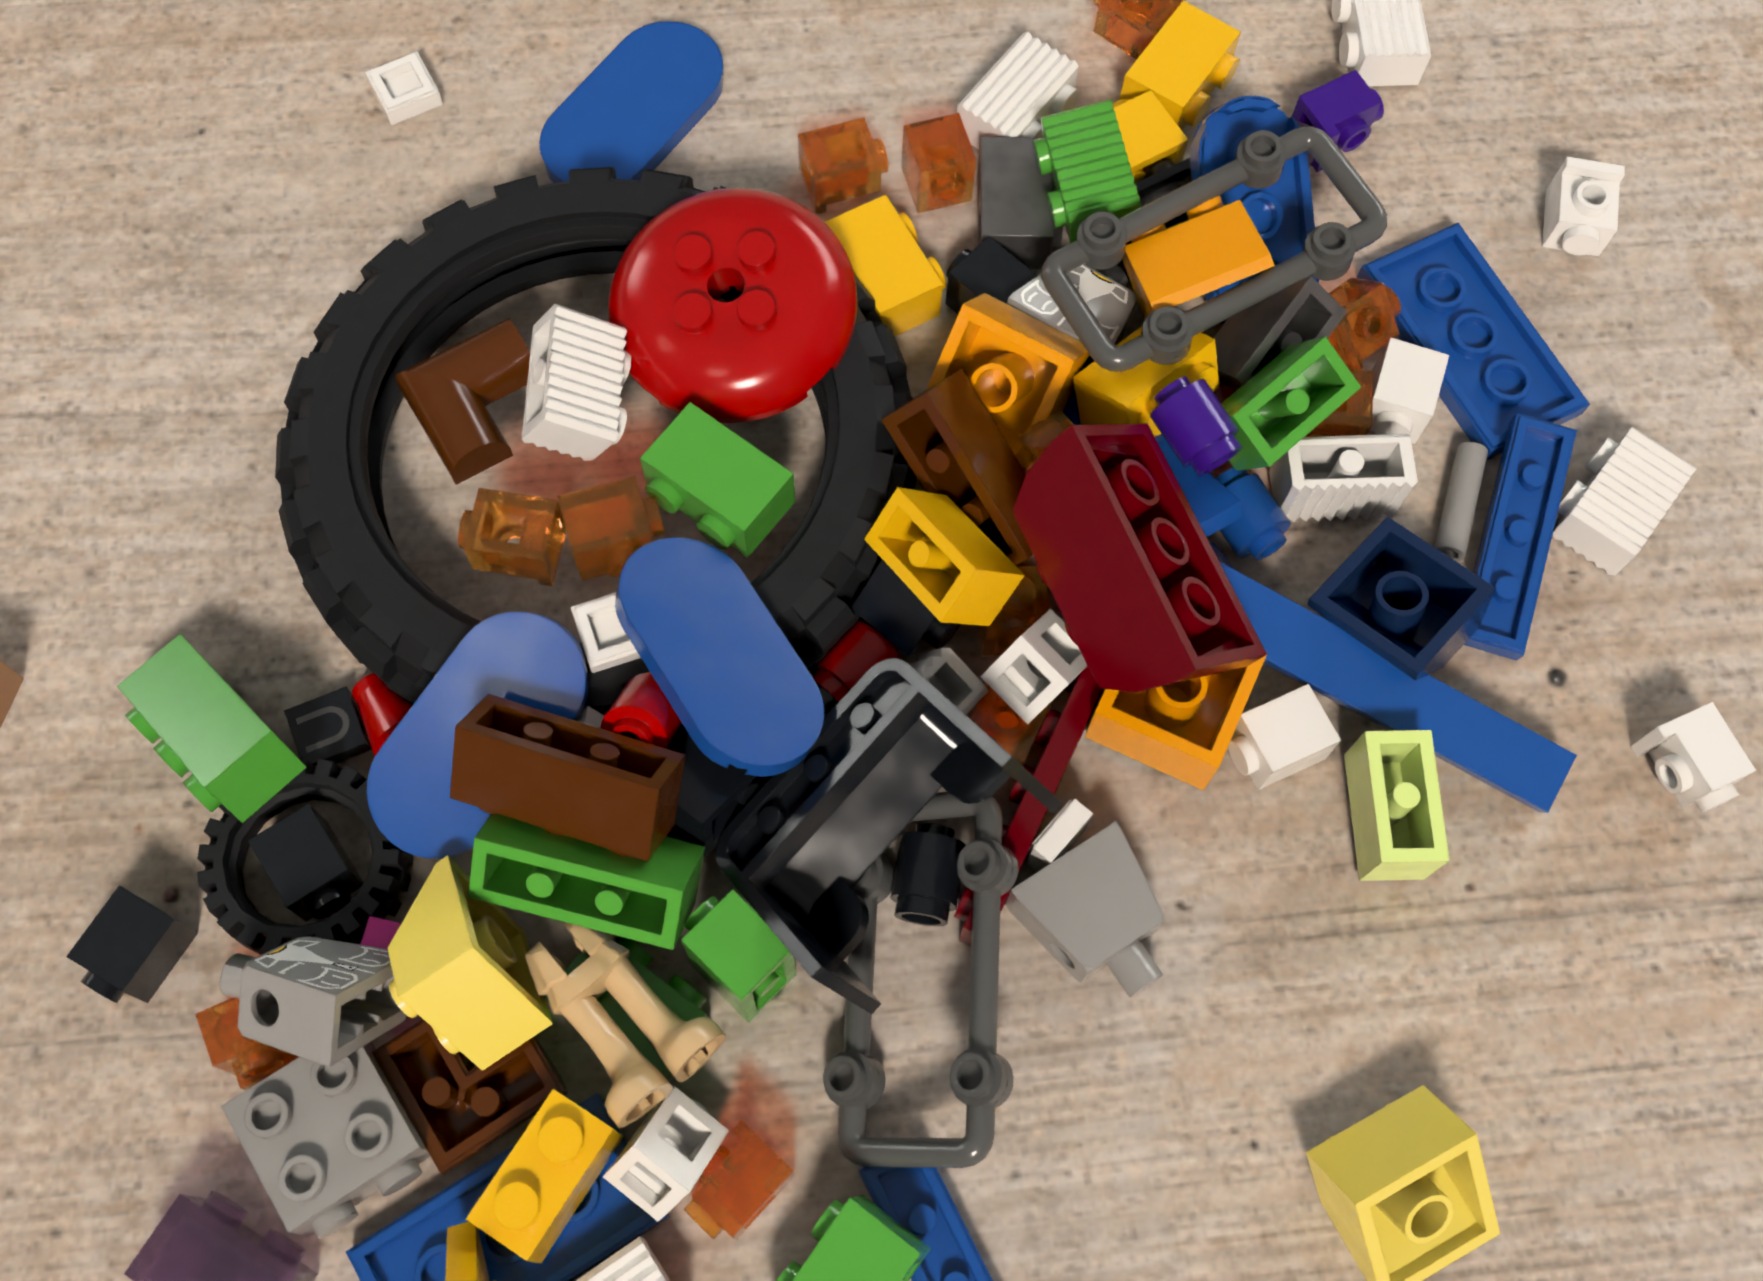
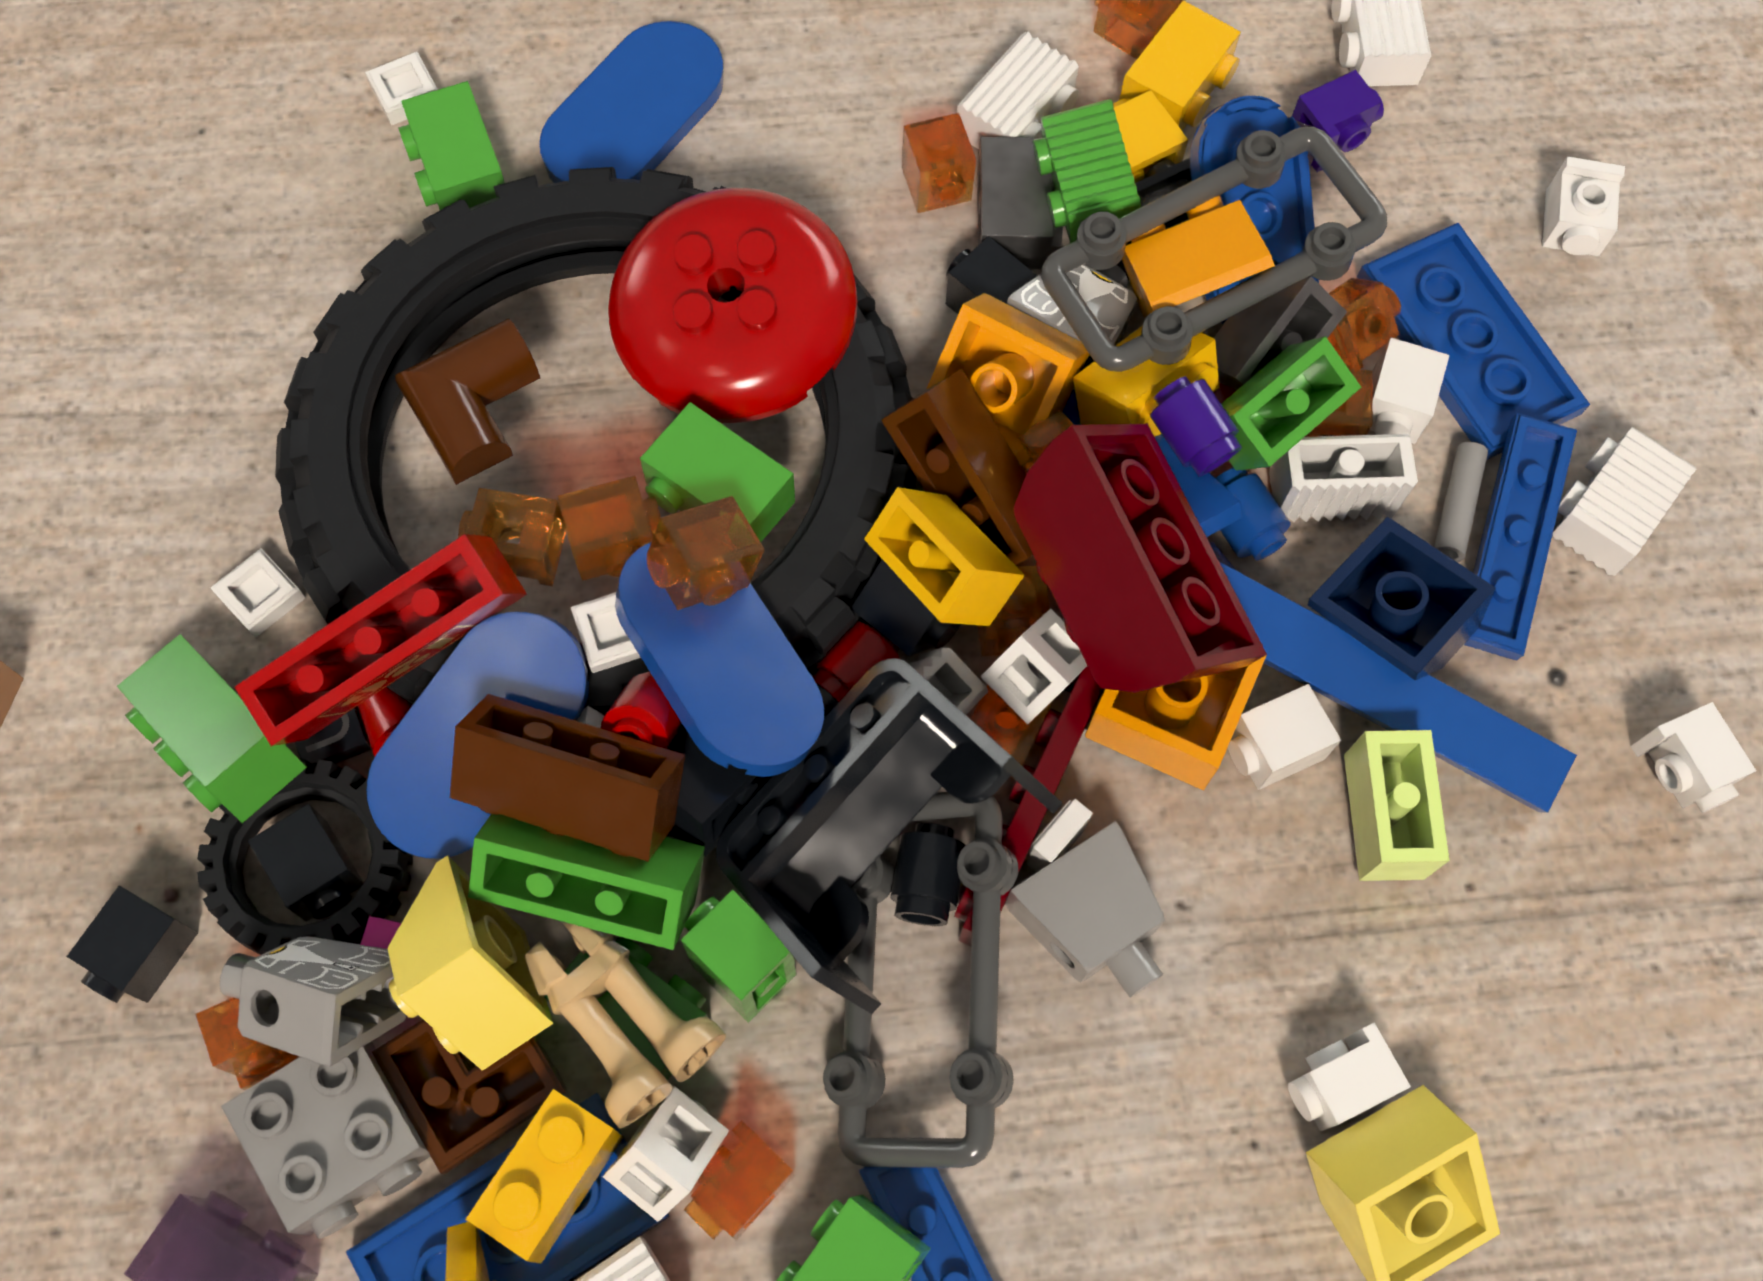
white brick [521,304,631,461] -> none
clear orange brick [798,117,889,214] -> none
yellow brick [825,195,946,336] -> none
none -> white tile [210,548,306,638]
none -> red brick [234,534,527,746]
none -> bright green brick [398,81,505,210]
none -> clear orange brick [647,496,765,610]
none -> white brick [1288,1023,1411,1132]

